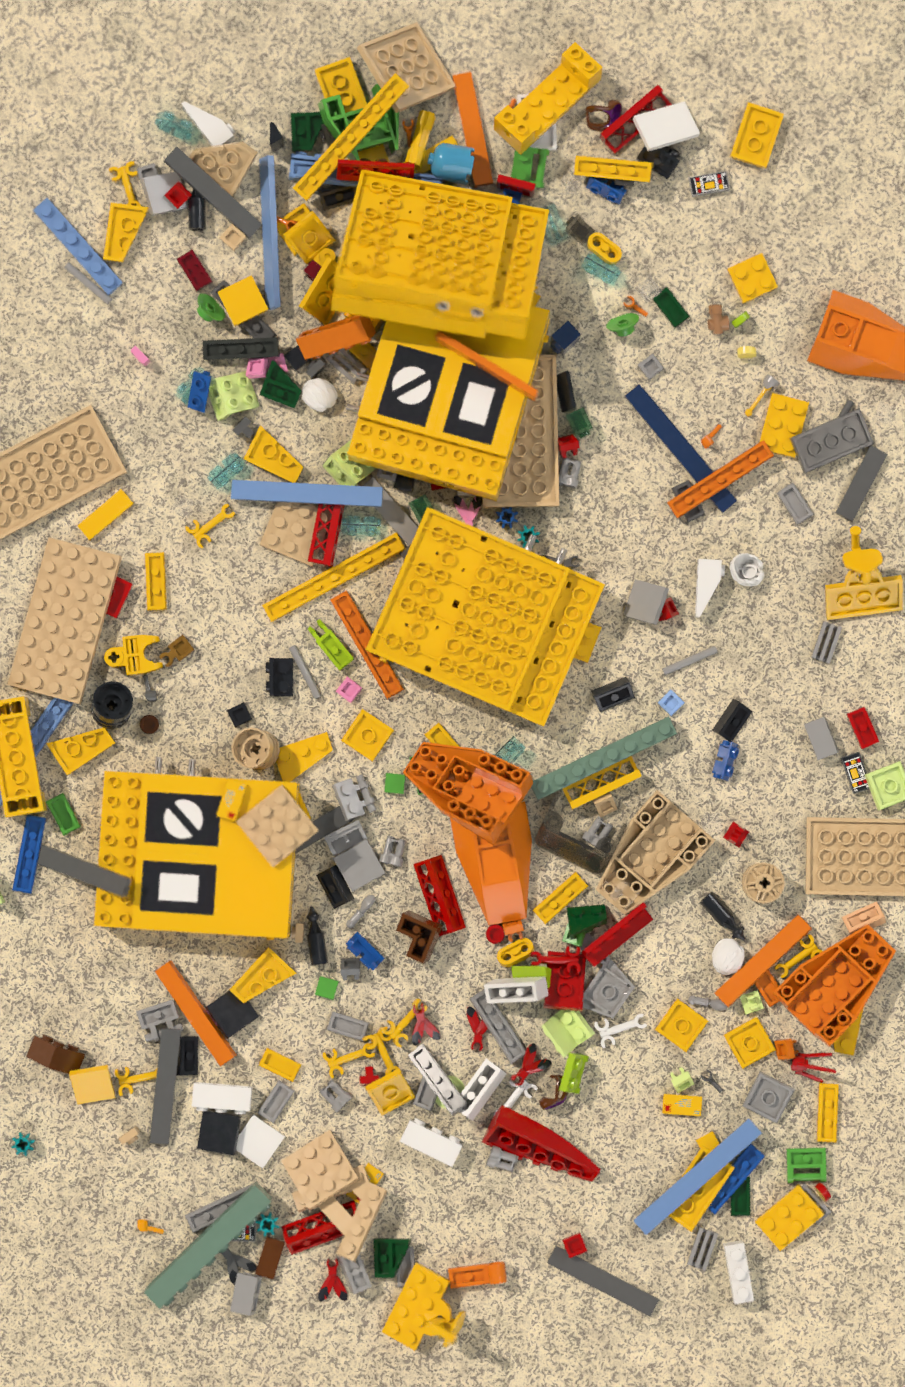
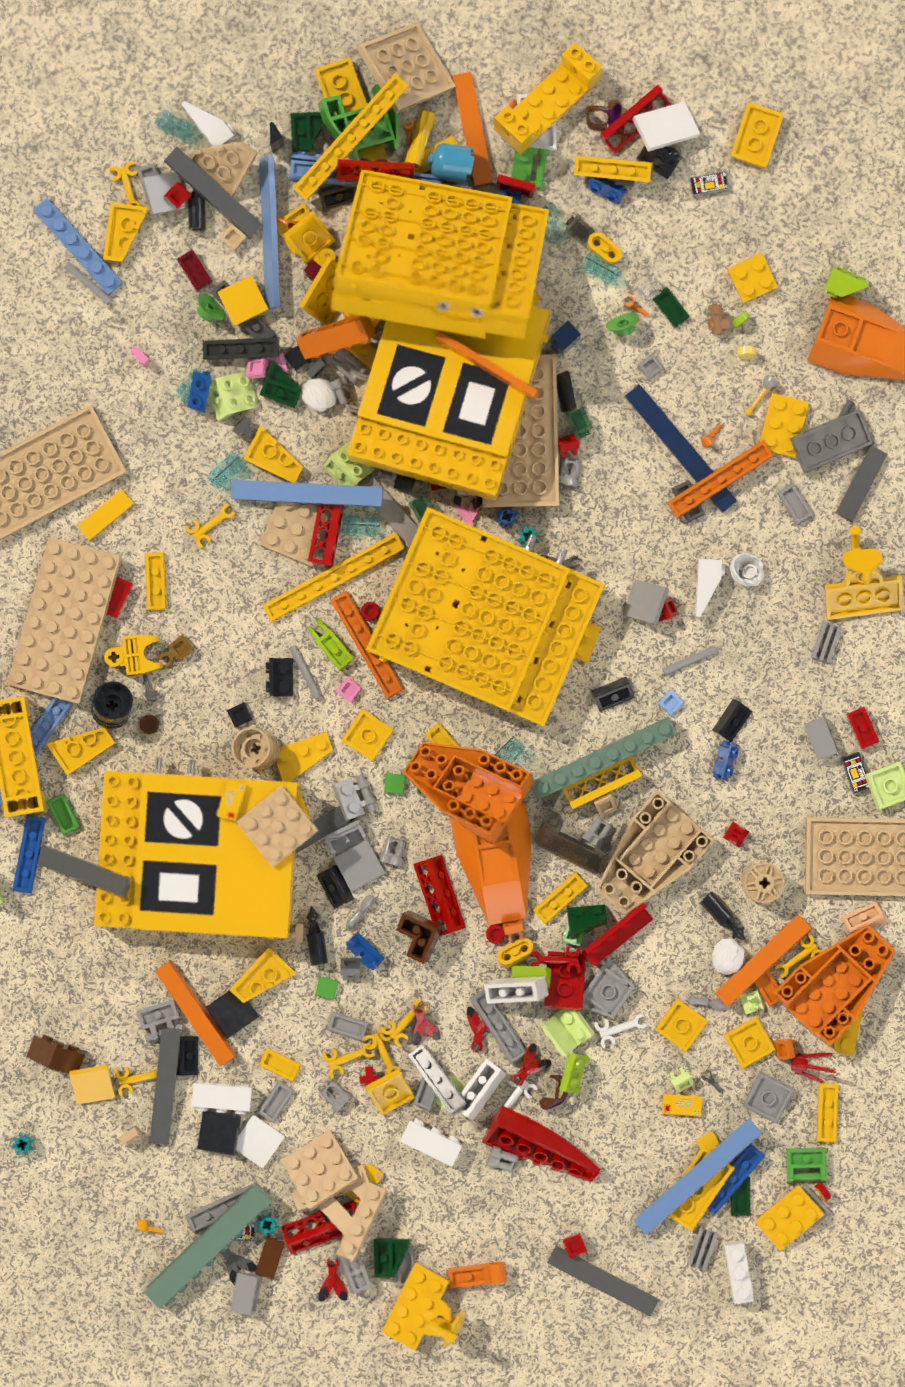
none -> light grey piece [329,376,354,406]
none -> red tile [361,602,380,621]
none -> lime slope [824,265,869,298]

